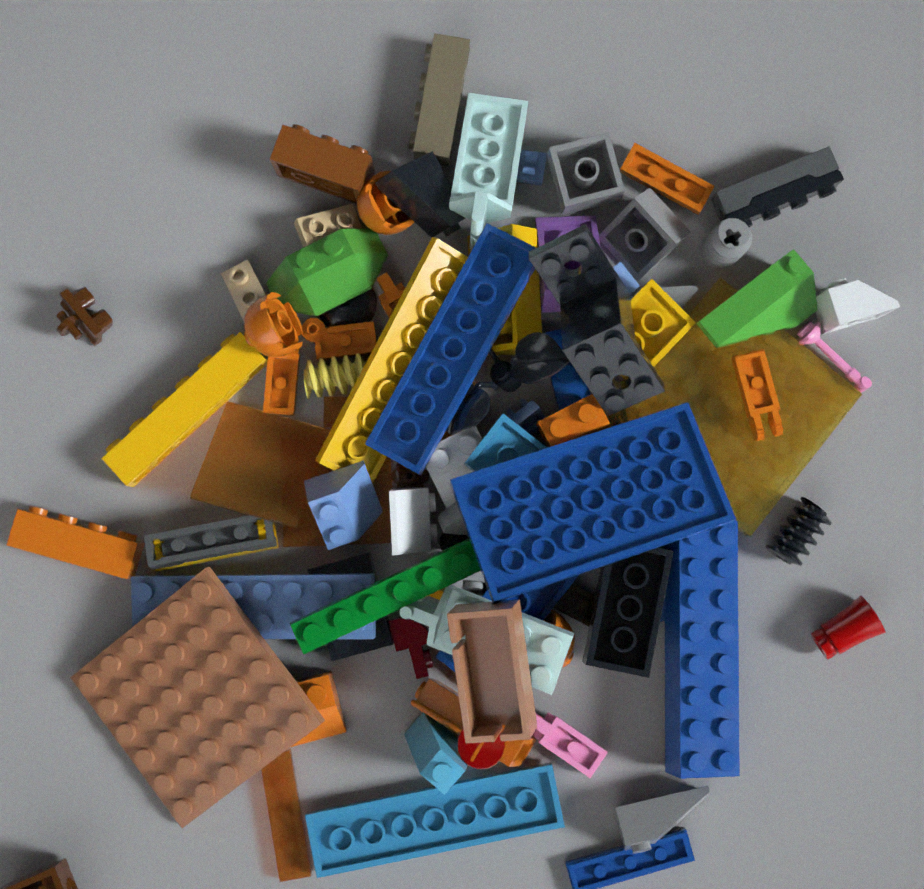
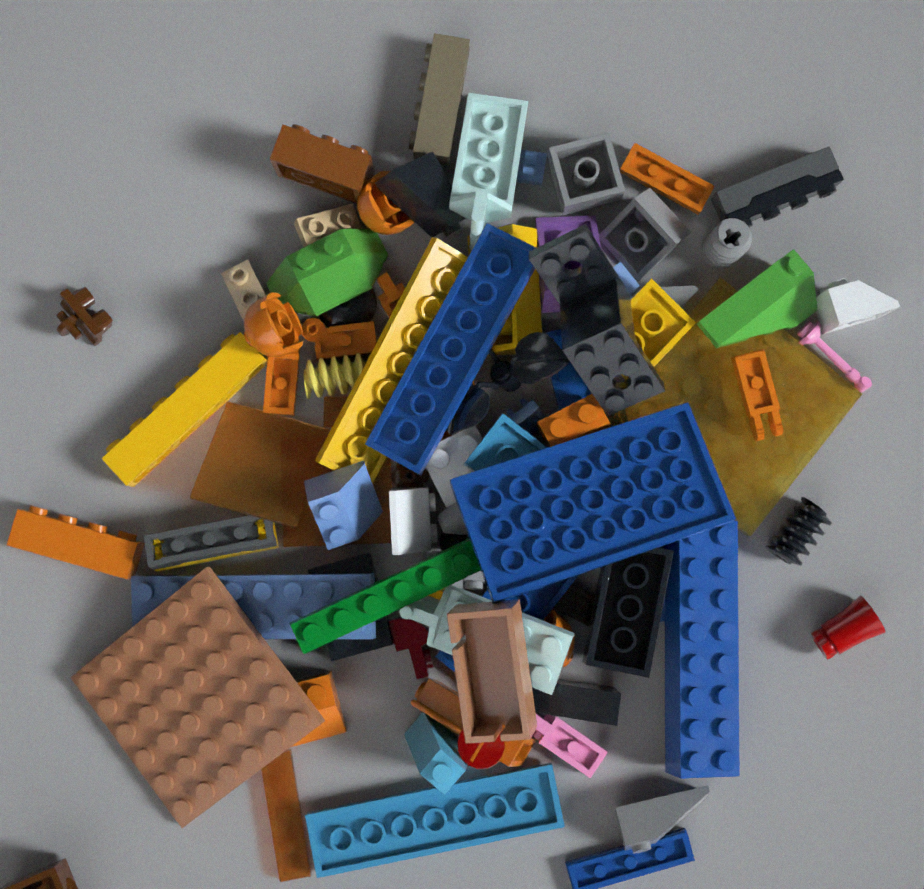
none -> black slope [532,679,621,726]

